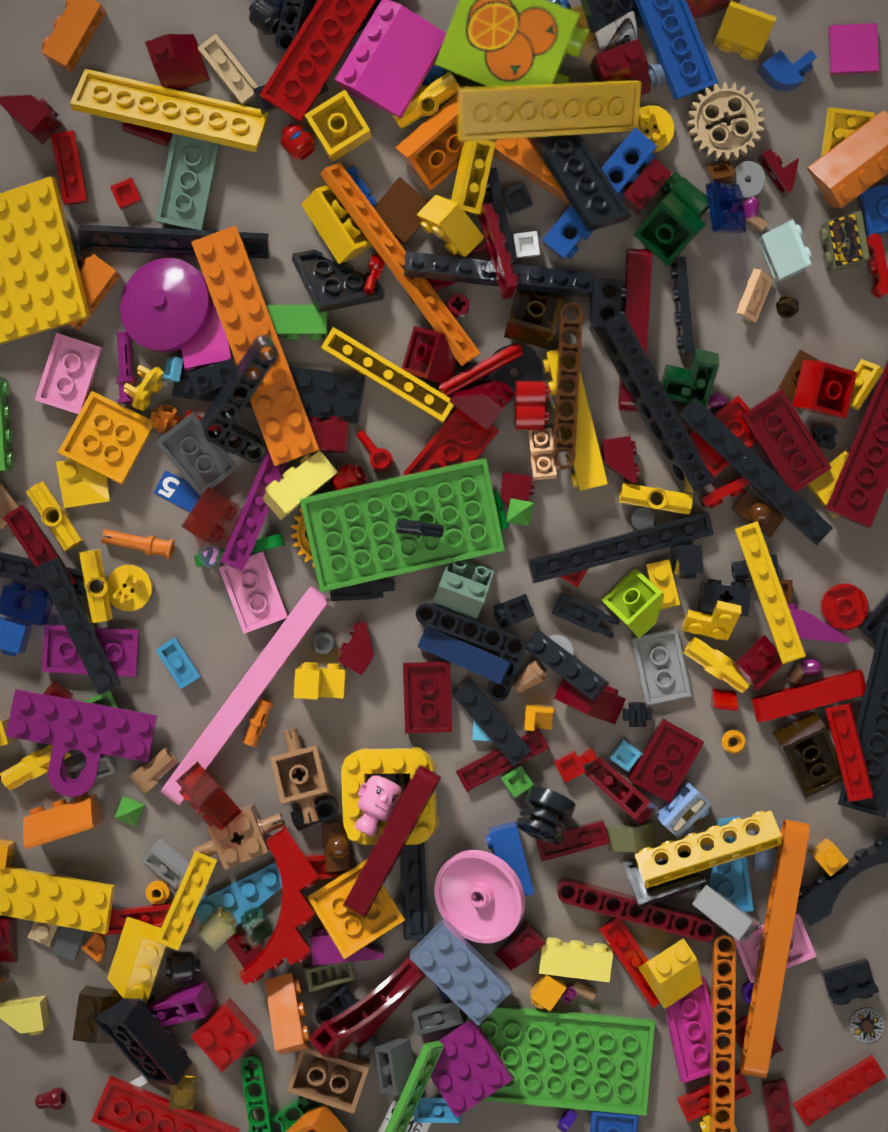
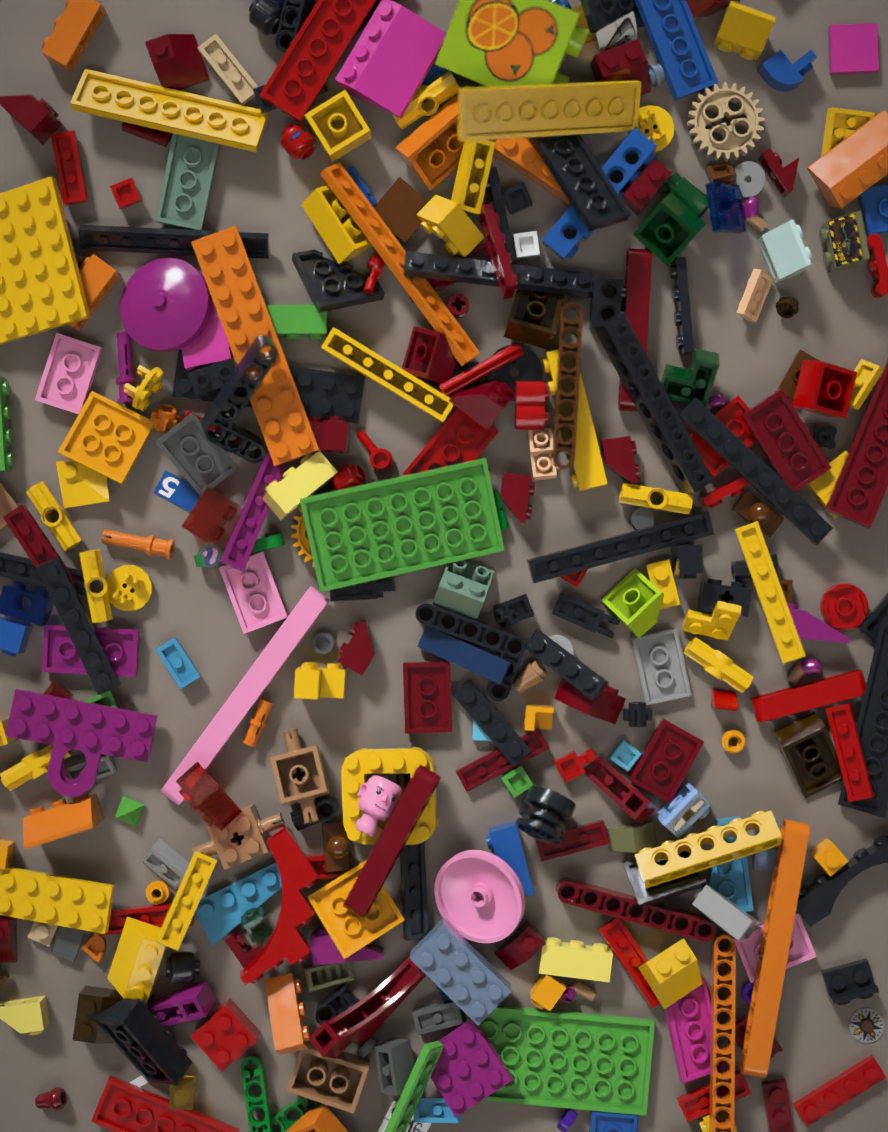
medium nougat piece [130,747,178,794] -> none
medium azure tile [163,357,183,382] -> none
clear yellow brick [198,907,237,951] -> none
black axle [395,518,444,538] -> none
bright green slope [506,499,534,526] -> none
dark red plate [733,635,783,691] -> none

